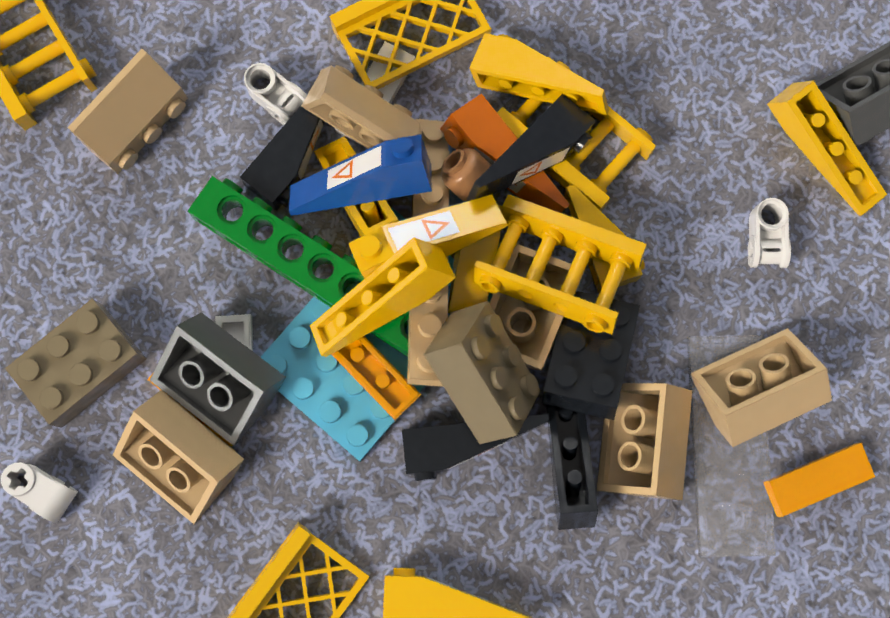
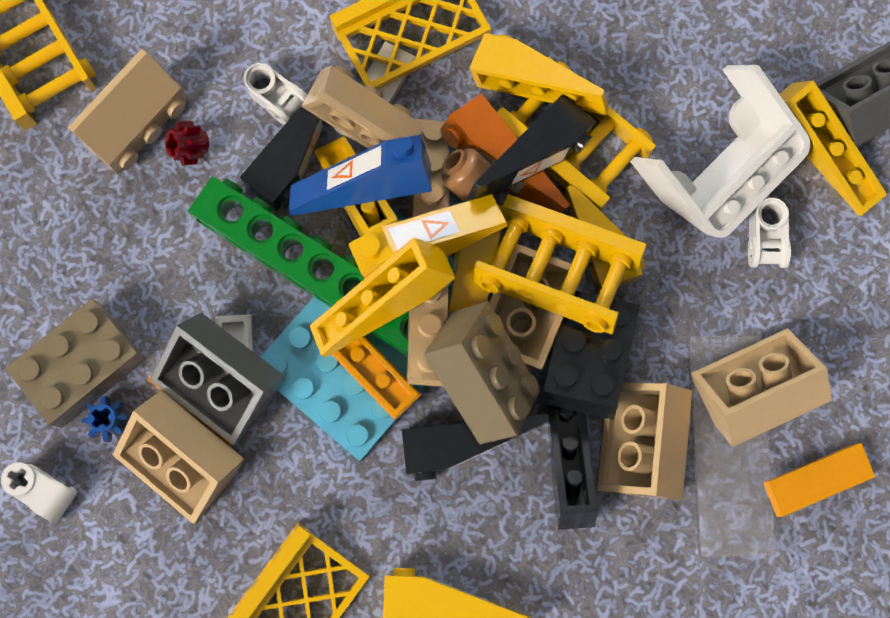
none -> blue gear [81,396,130,443]
none -> dark red gear [165,121,209,166]
none -> white windscreen [630,65,810,238]

